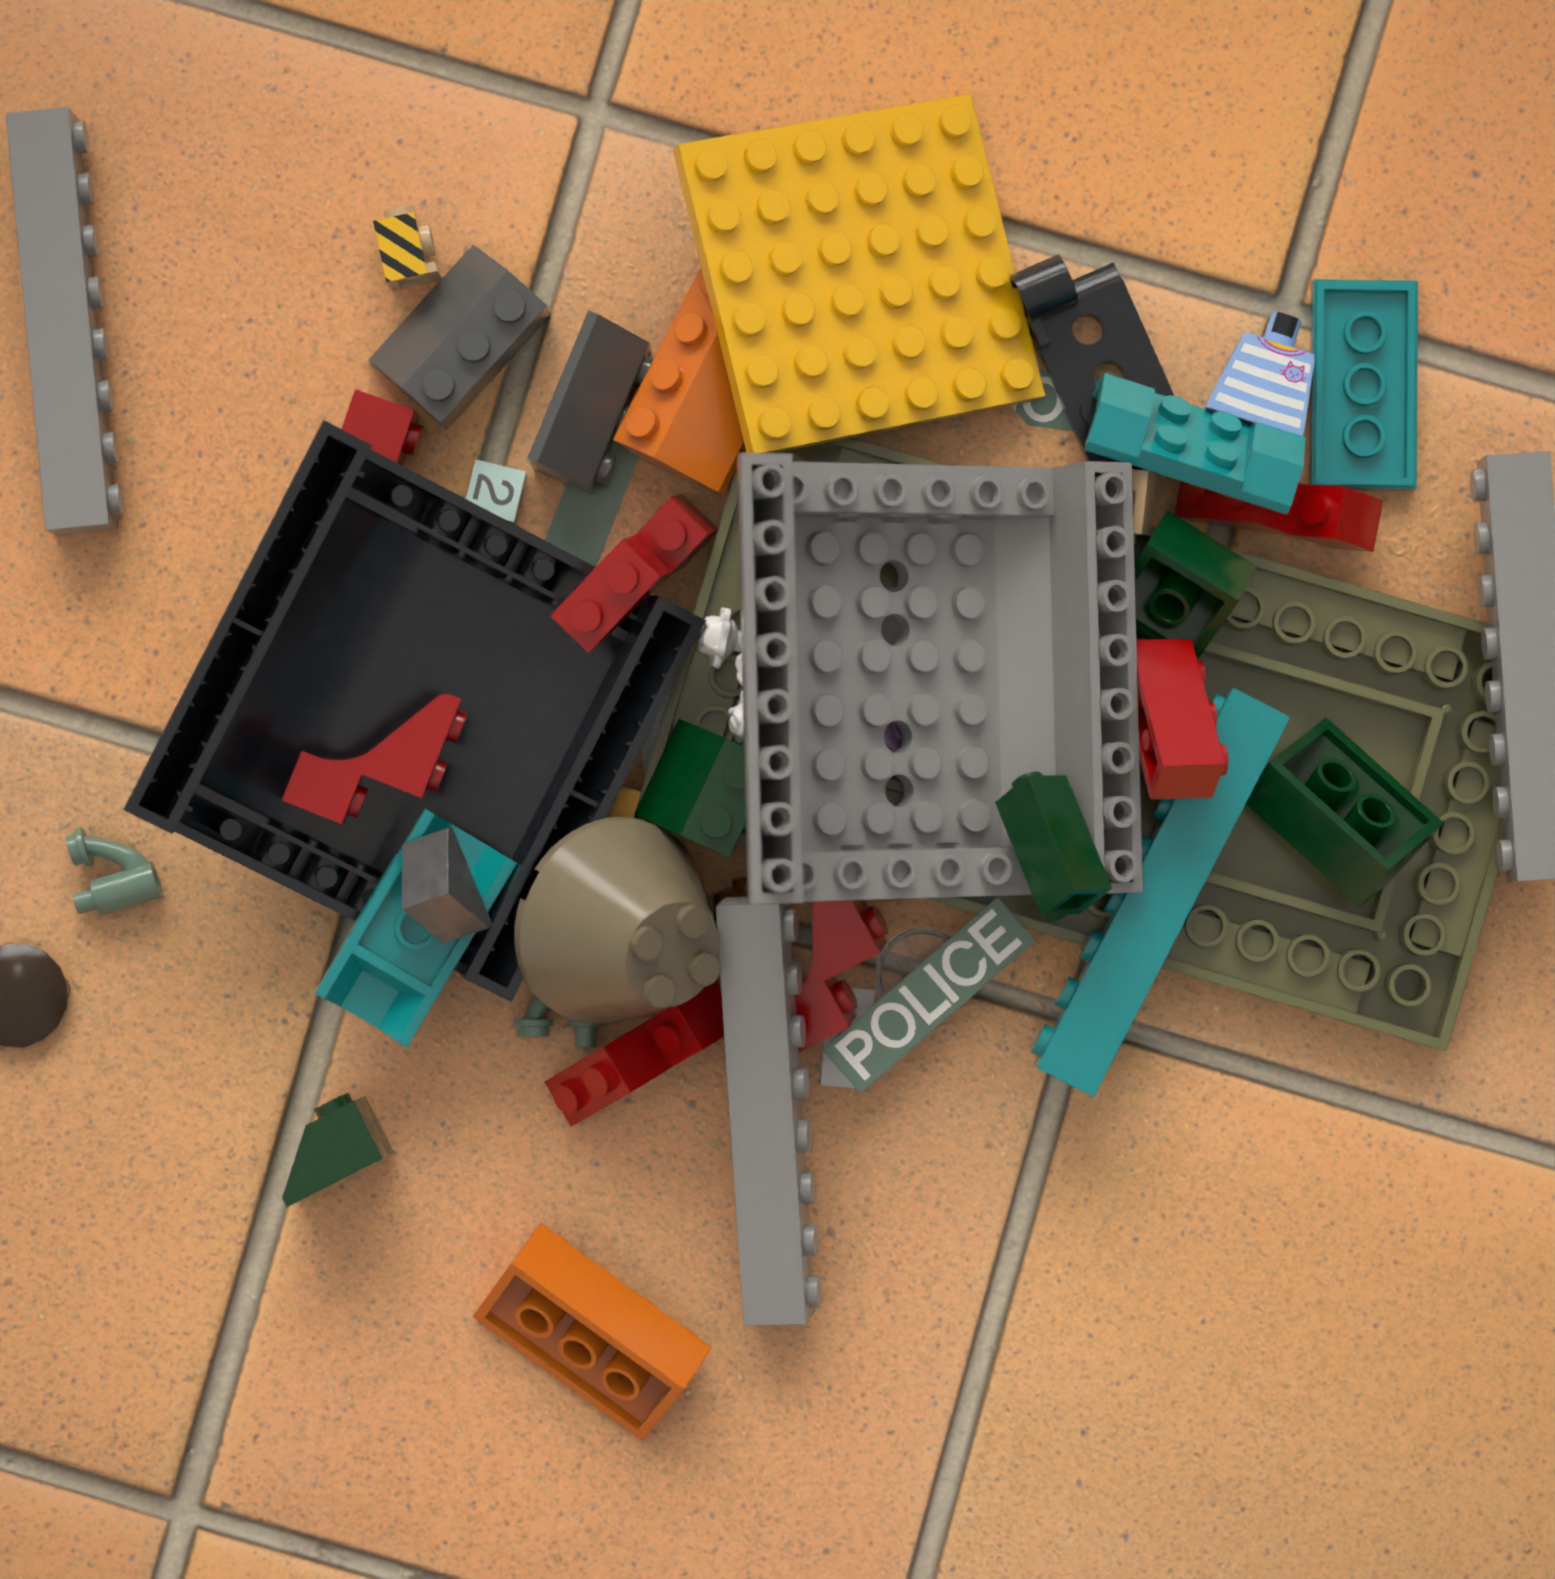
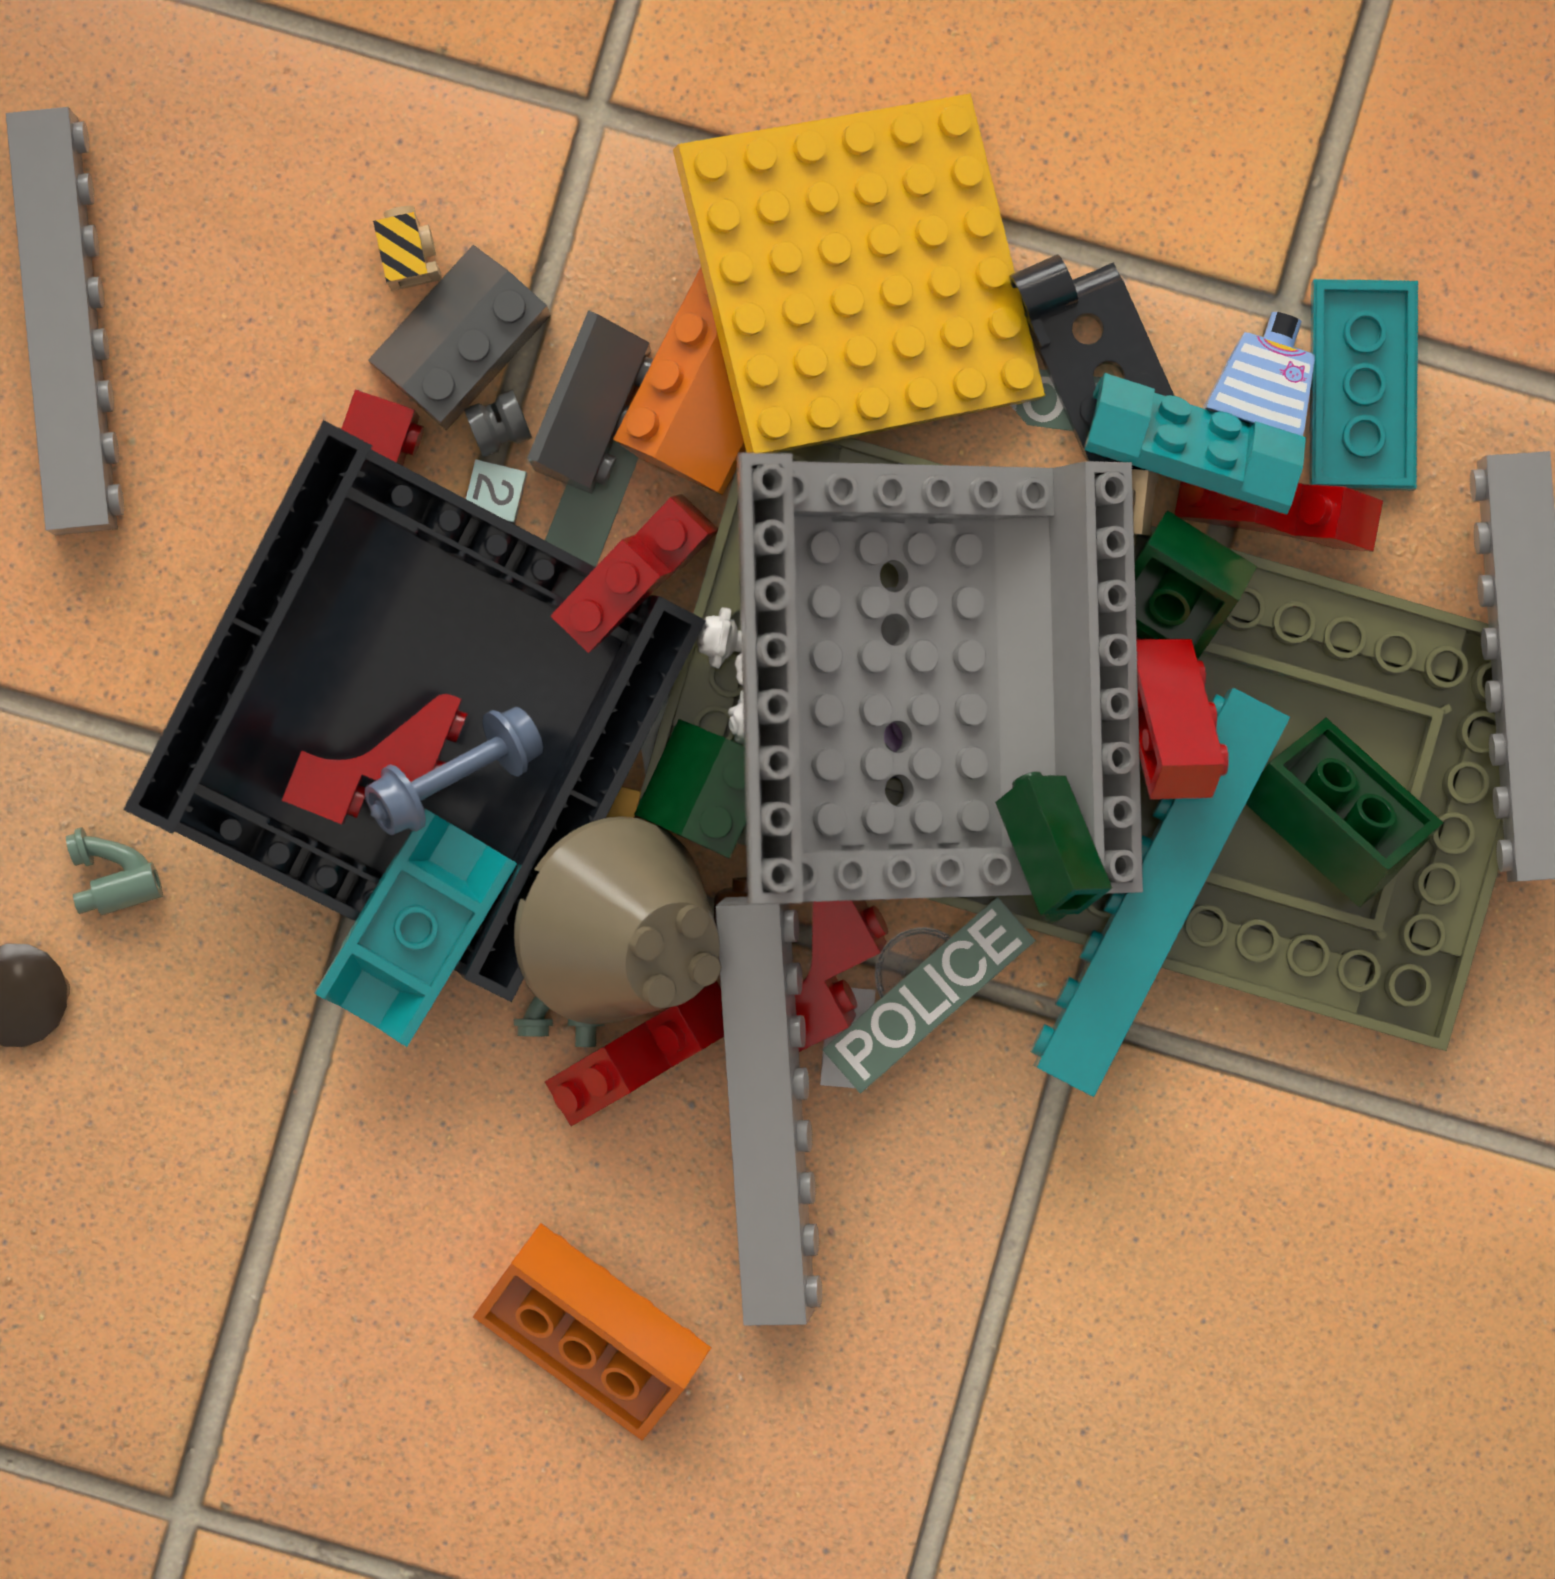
dark green slope [282,1092,394,1207] -> none
flat silver slope [402,826,493,943] -> none
none -> sand blue piece [365,707,543,835]
none -> dark grey wheel [464,389,532,457]

